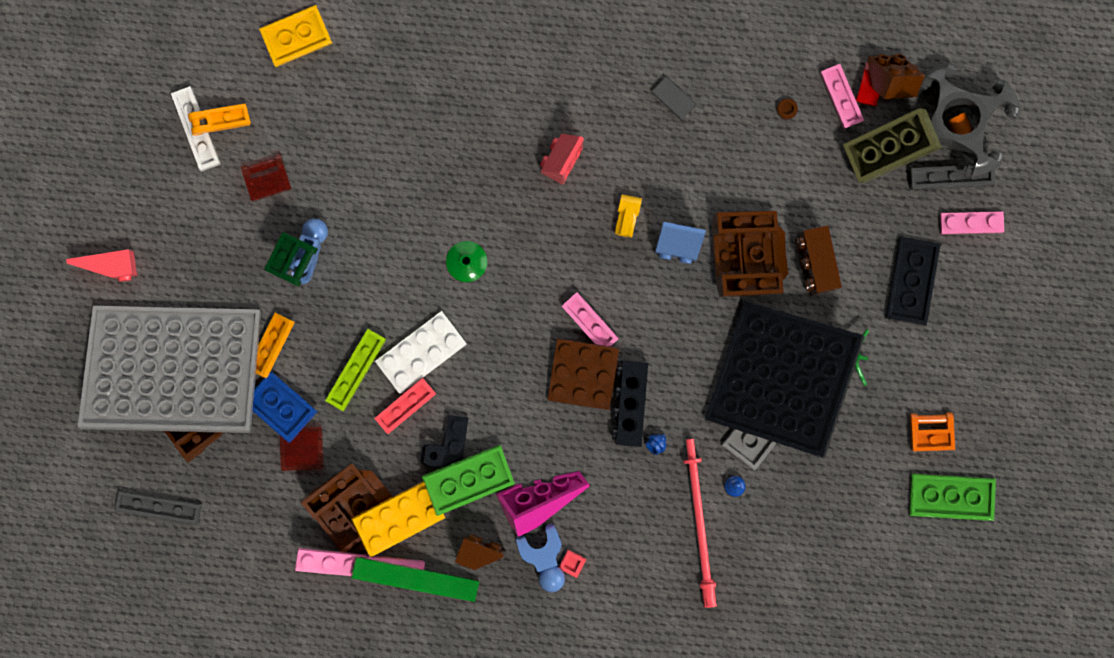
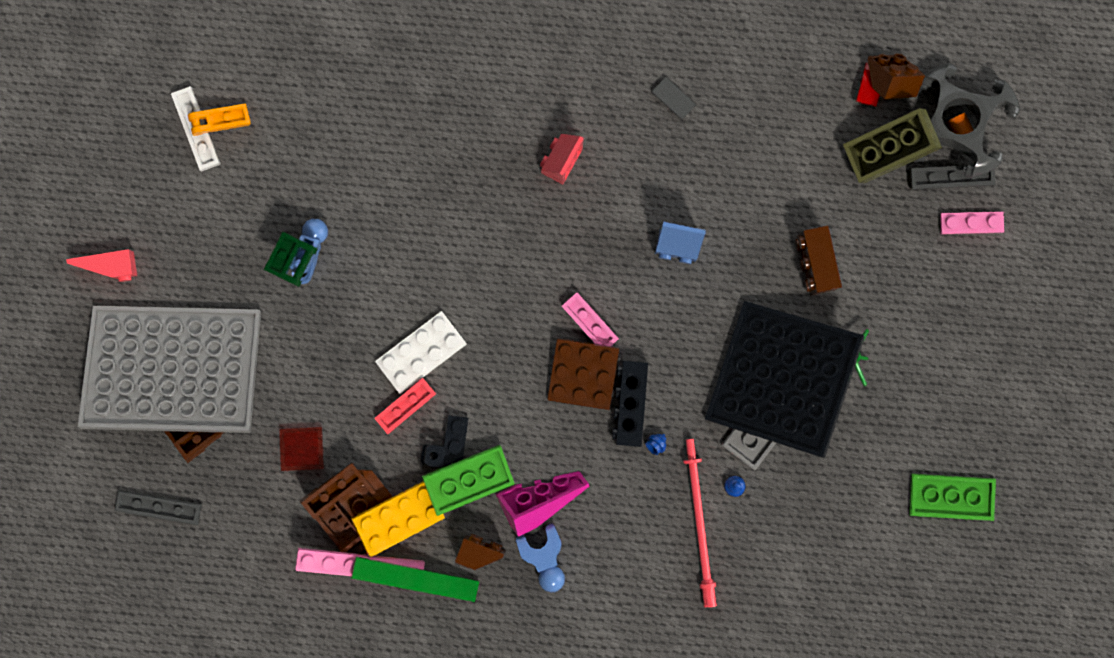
clear red plate [241,154,292,202] -> none
blue tile [253,371,318,443] -> none
light orange plate [256,313,295,378] -> none
yellow tile [259,5,332,67] -> none
lime plate [325,329,387,411] -> none
green dish [446,241,487,282] -> none
coral tile [559,550,586,578] -> none
yellow piece [615,194,642,238] -> none
reddish brown slope [712,211,789,297] -> none
reddish brown tile [777,98,798,120] -> none
bright pink plate [820,64,864,129] -> none
black tile [885,236,941,326] -> none
orange plate [909,412,955,451] -> none

